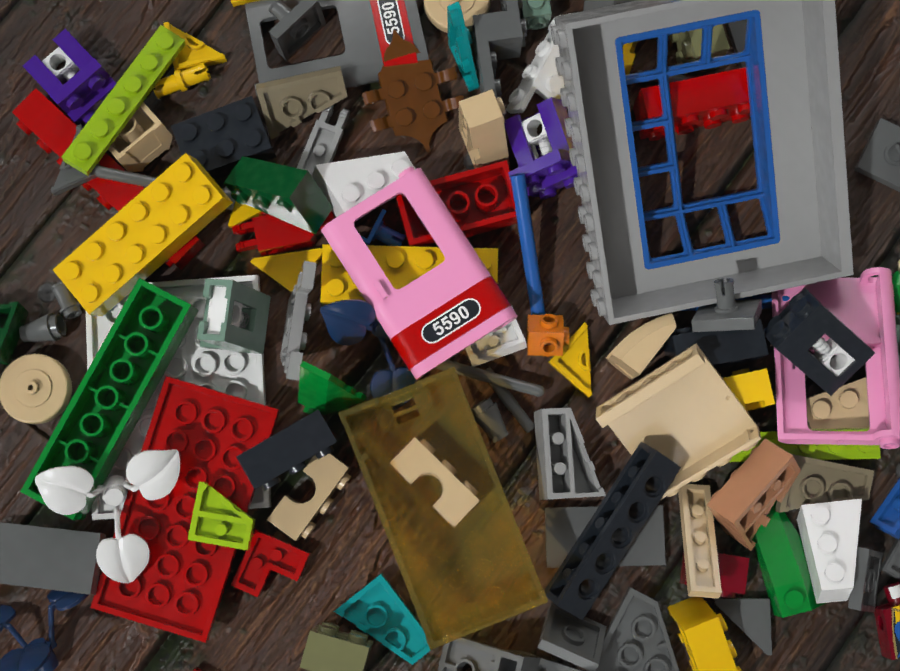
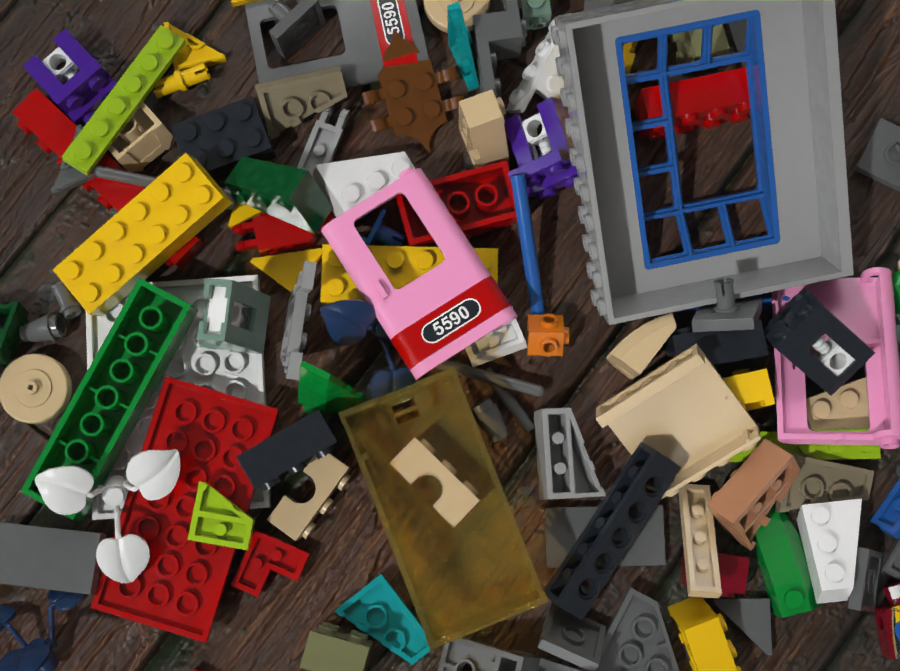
yellow tile [548,322,592,398] -> none

